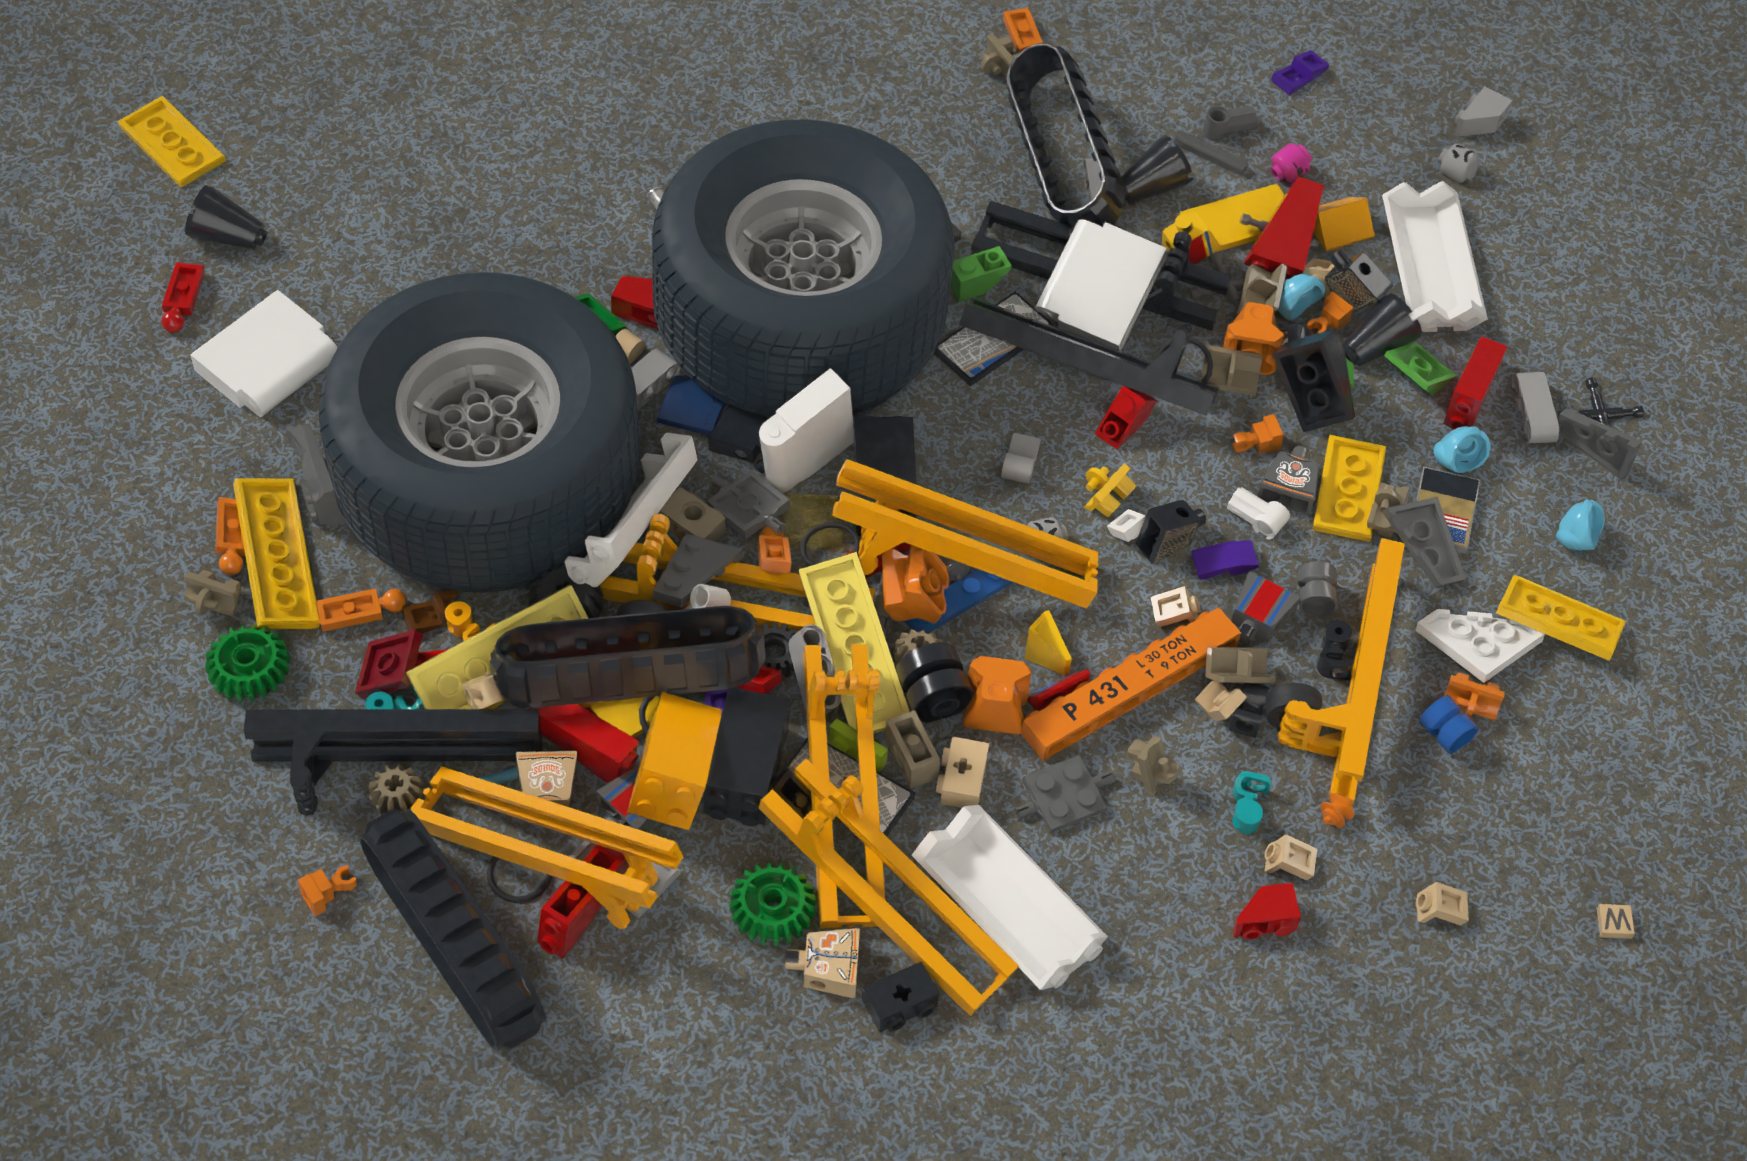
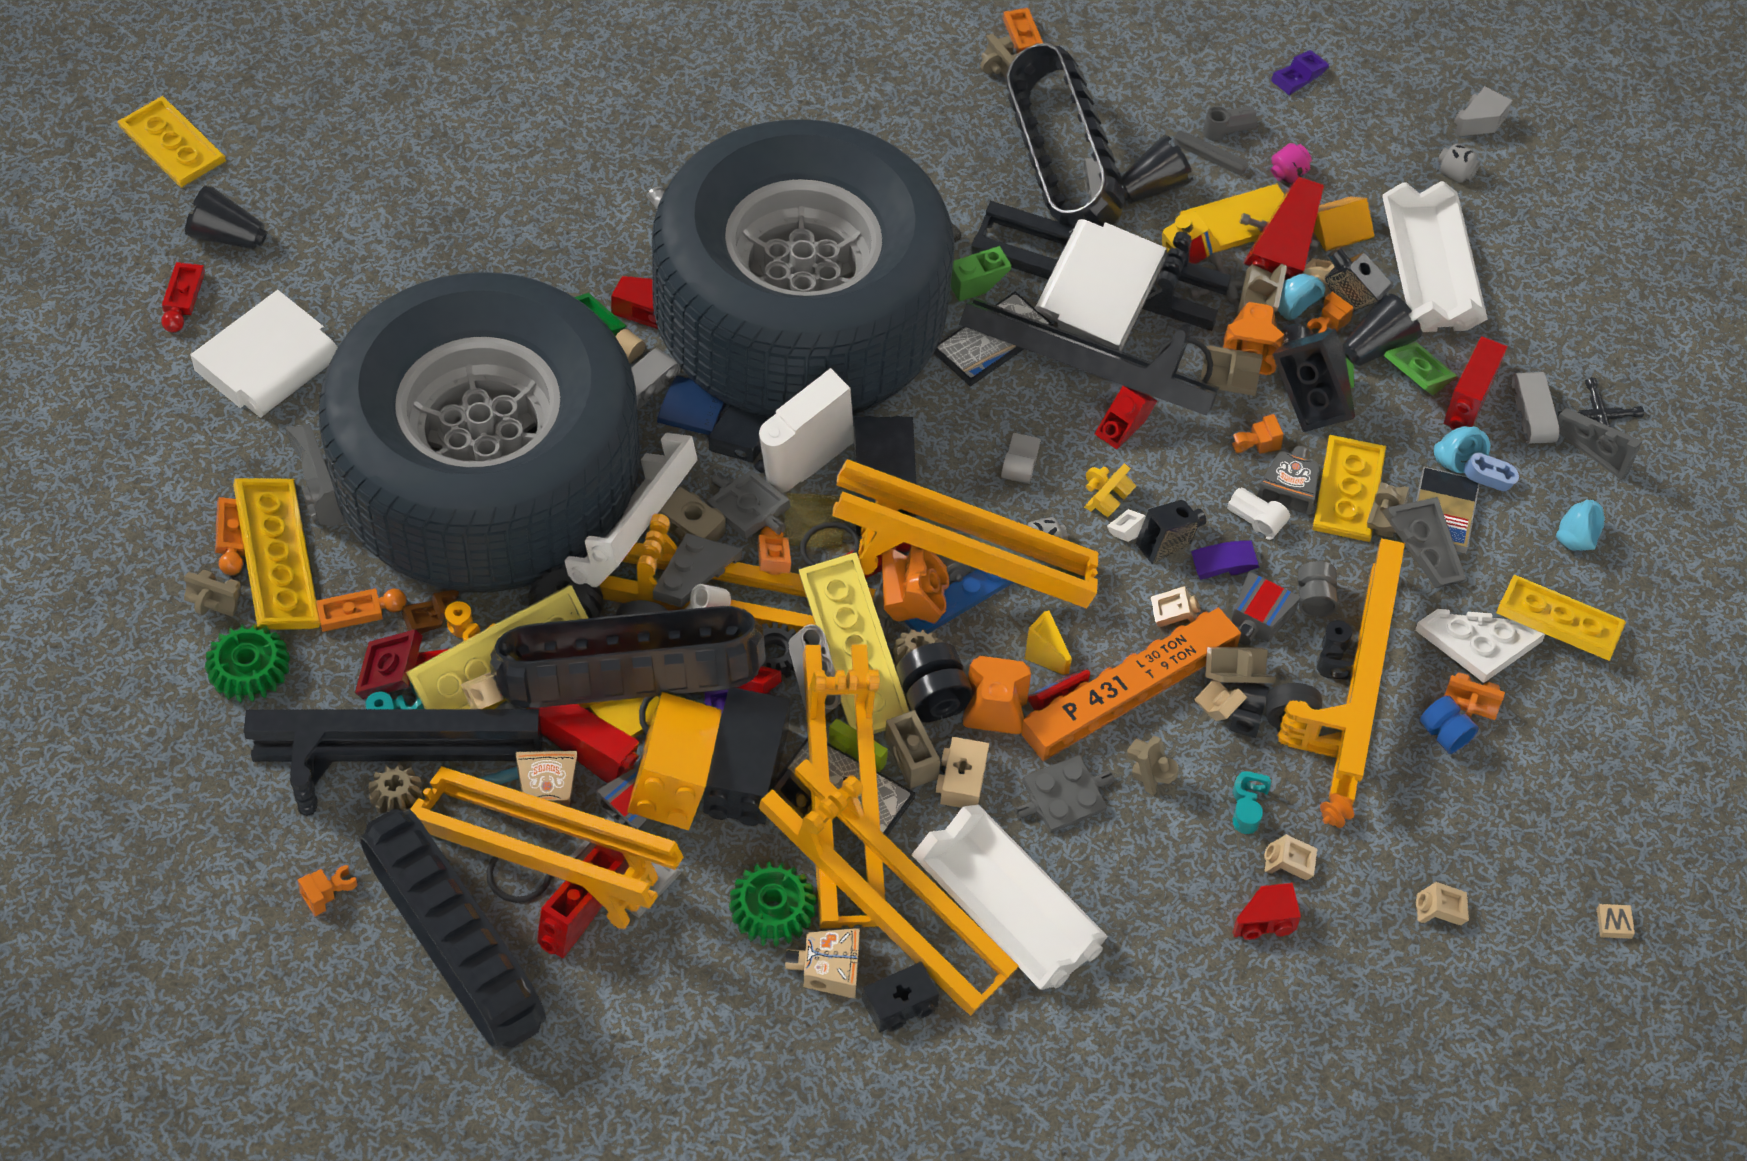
none -> medium blue beam [1463,453,1519,491]

